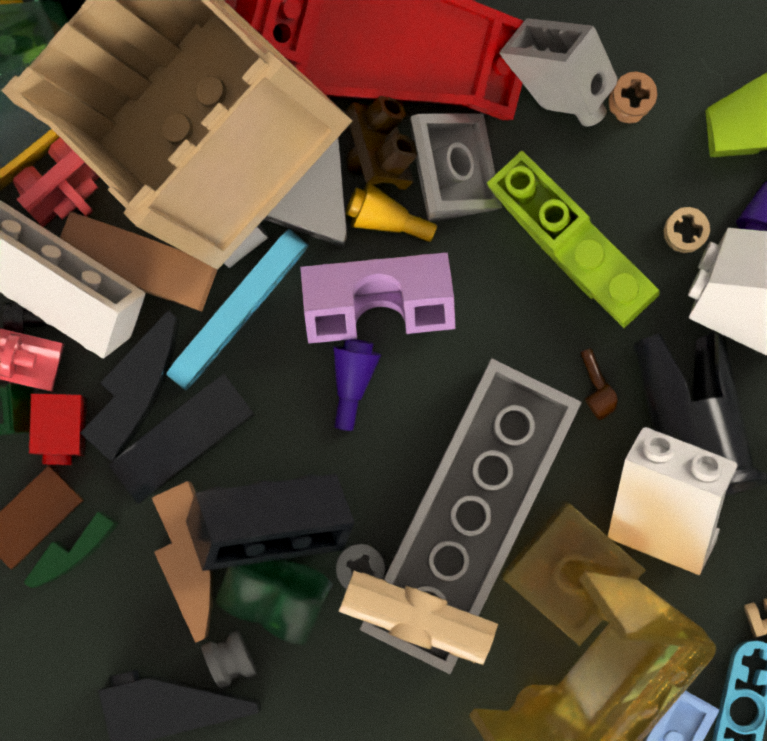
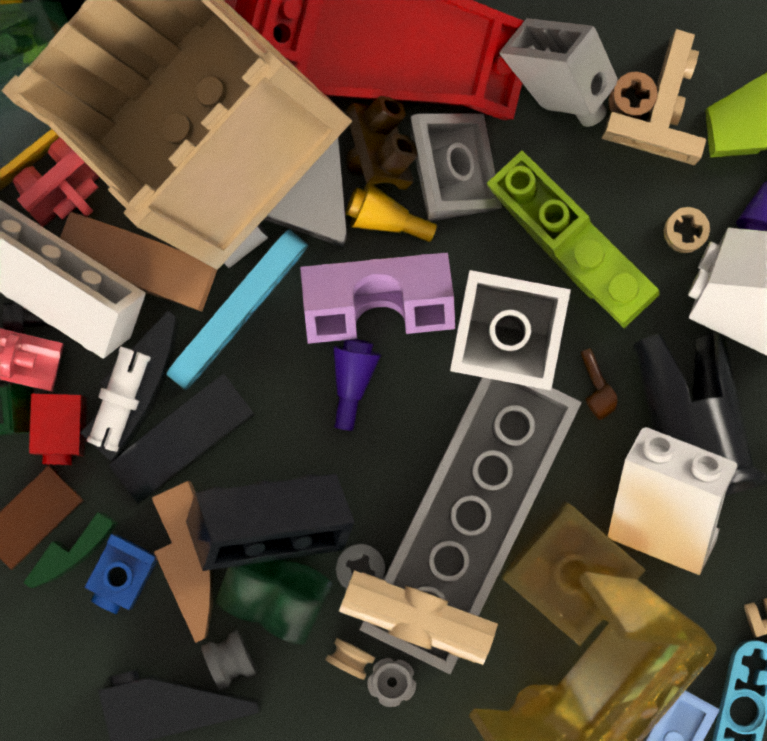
none -> blue brick [85,534,158,614]
none -> white pin [87,346,151,452]
none -> tan bush [325,638,375,680]
none -> light grey plate [367,658,416,707]
none -> white slope [450,270,571,390]
none -> tan bracket [601,29,706,165]

